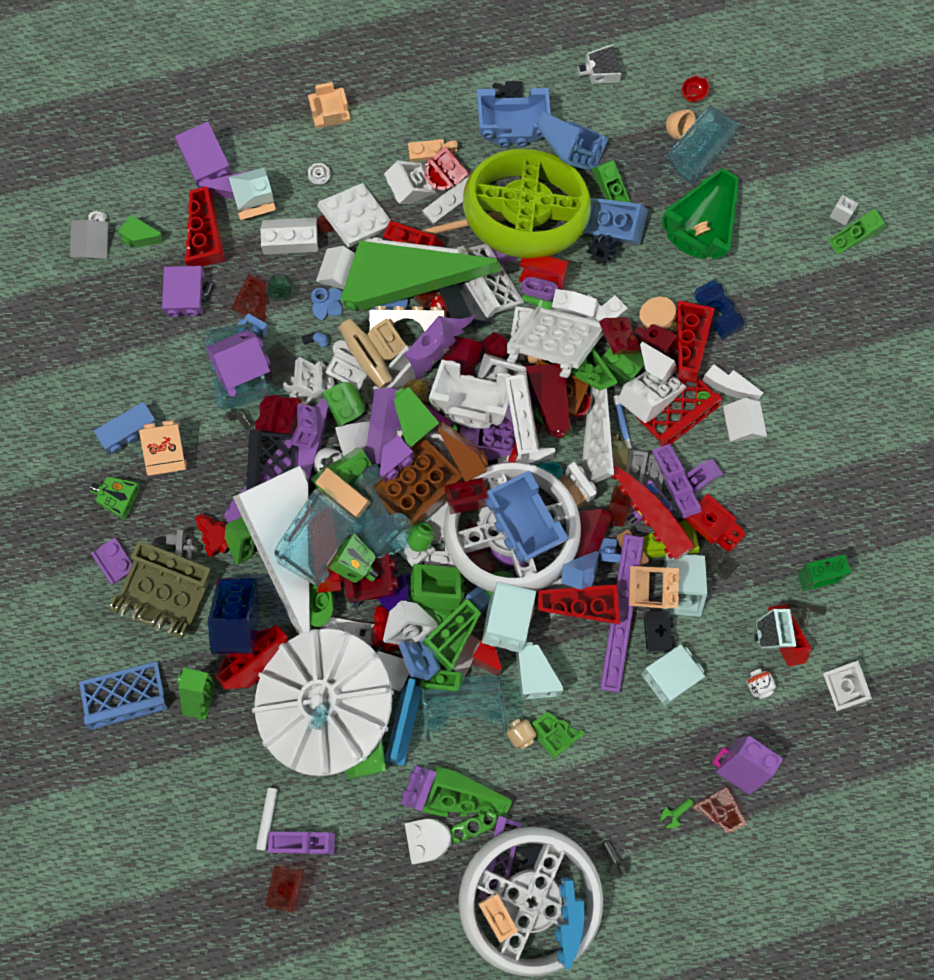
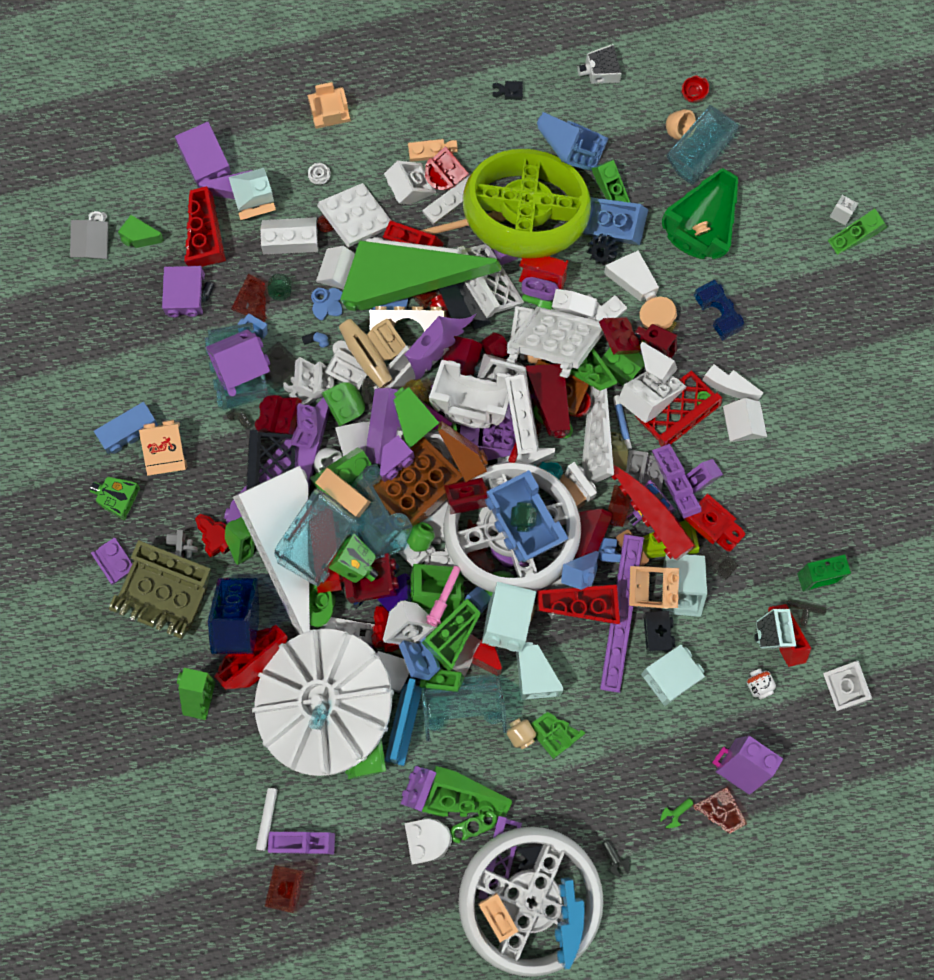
medium blue fence [79,661,168,730] -> none
medium blue cylinder [477,88,551,147] -> none
red wedge [677,301,714,383] -> none
none -> bright pink pin [426,566,461,627]
none -> clear green head [510,502,537,532]
none -> white slope [604,251,659,301]

